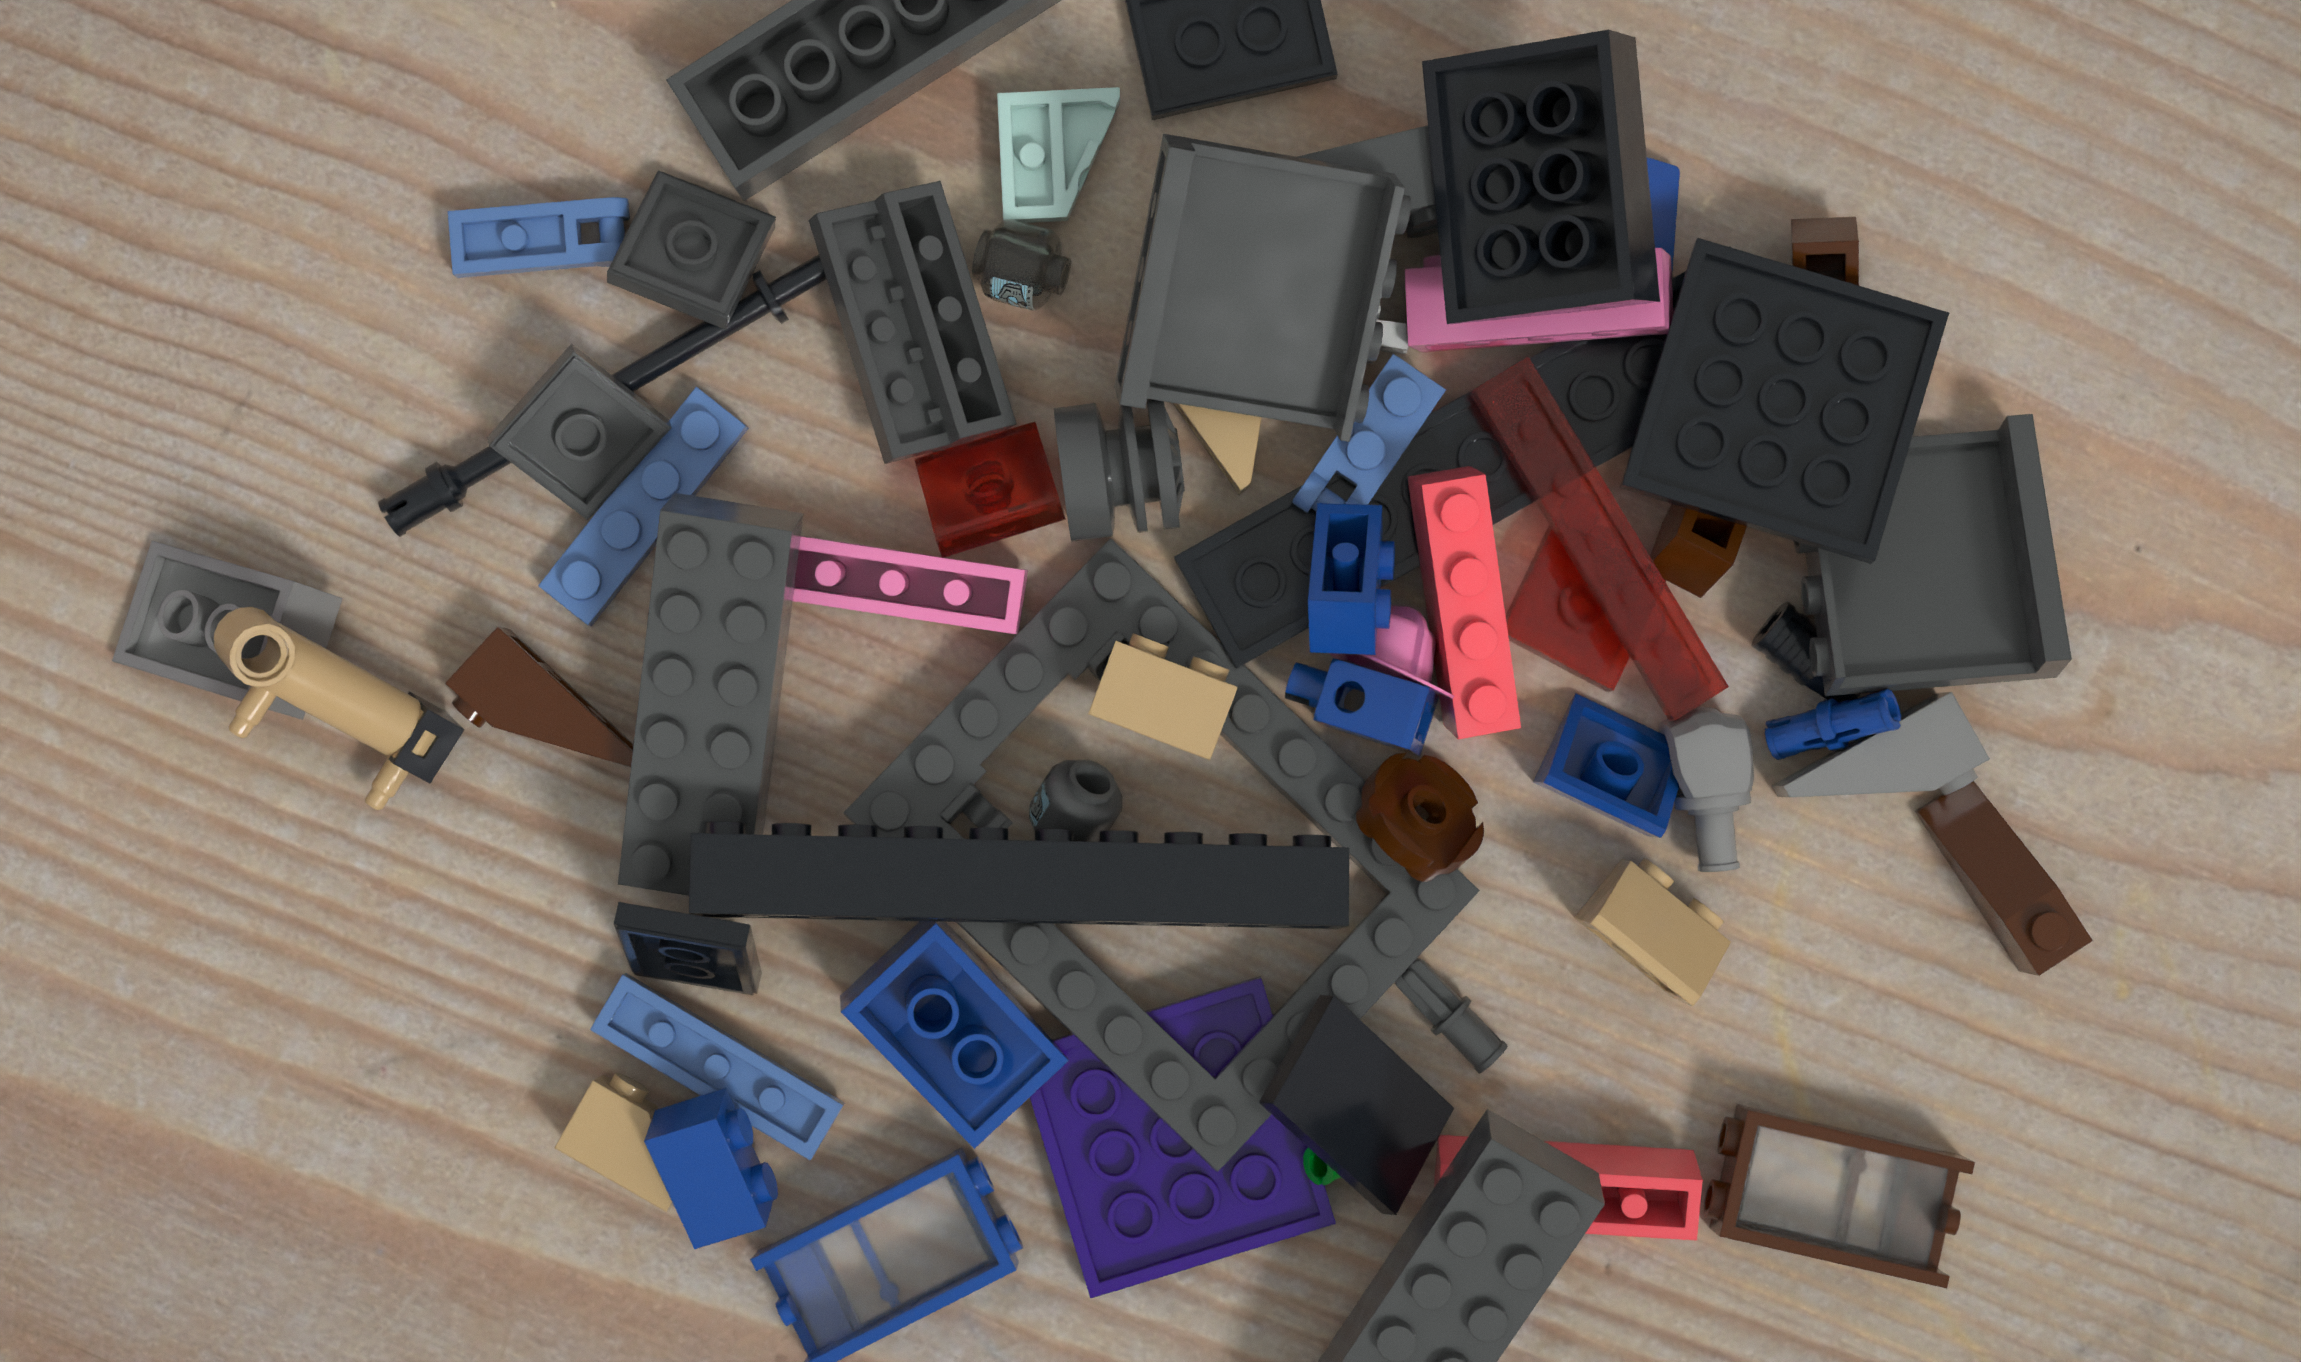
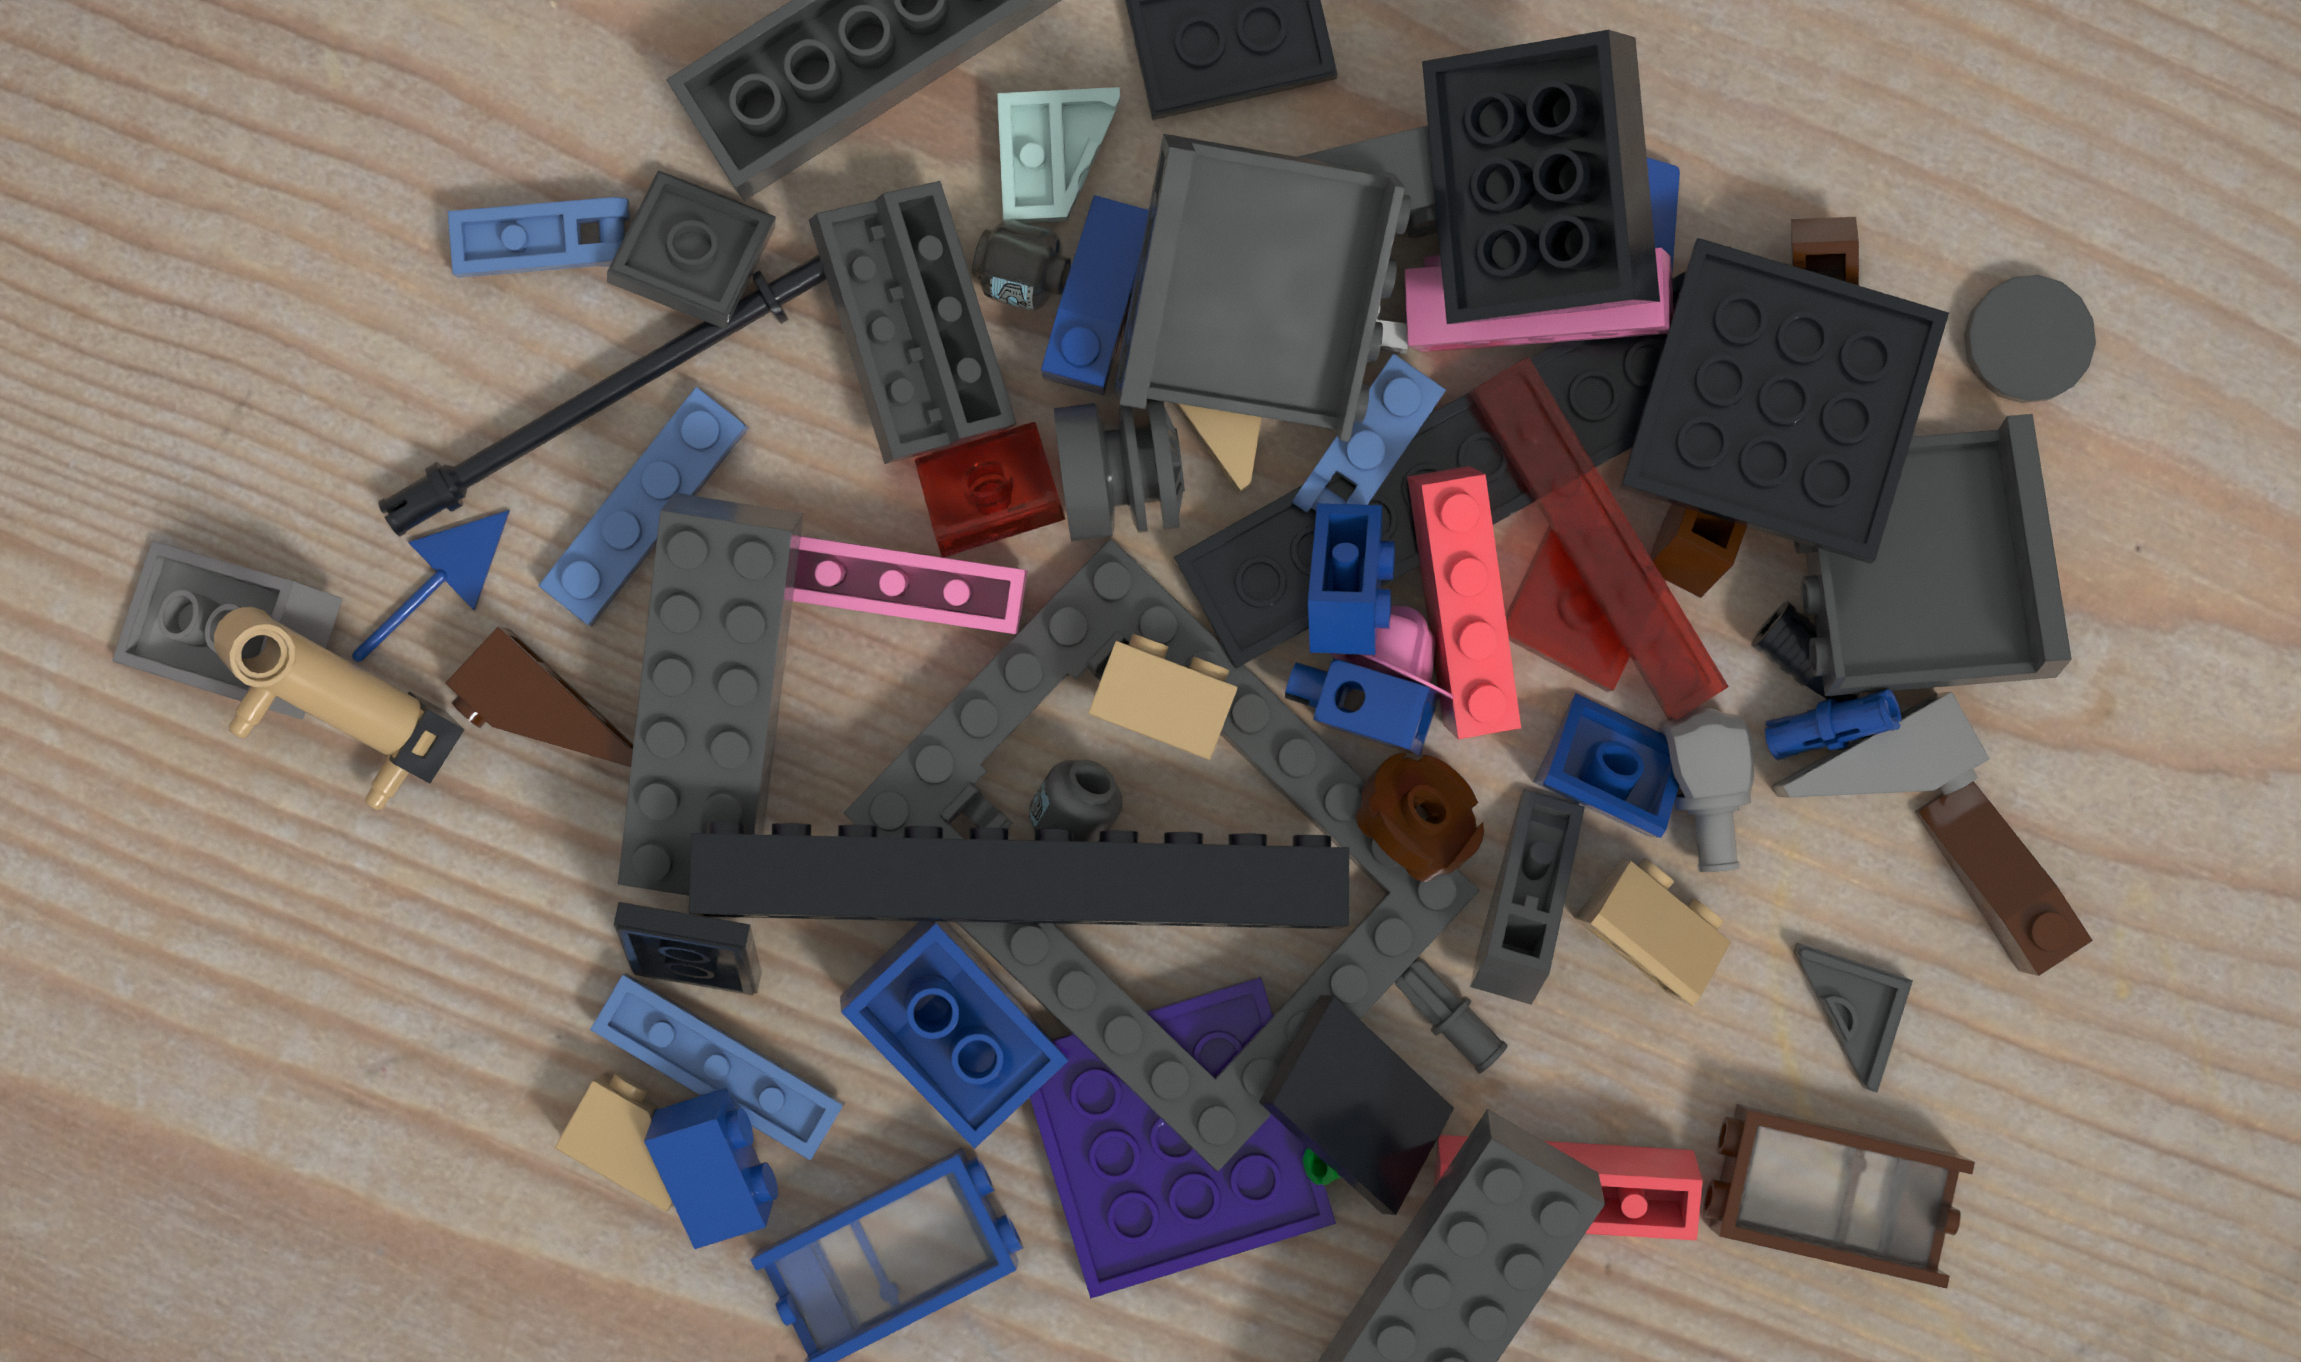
dark grey plate [487,344,672,520] -> none
none -> blue piece [352,510,510,662]
none -> blue slope [1041,195,1148,395]
none -> dark grey slope [1470,789,1585,1005]
none -> dark grey tile [1794,943,1913,1093]
none -> dark grey tile [1964,275,2096,403]

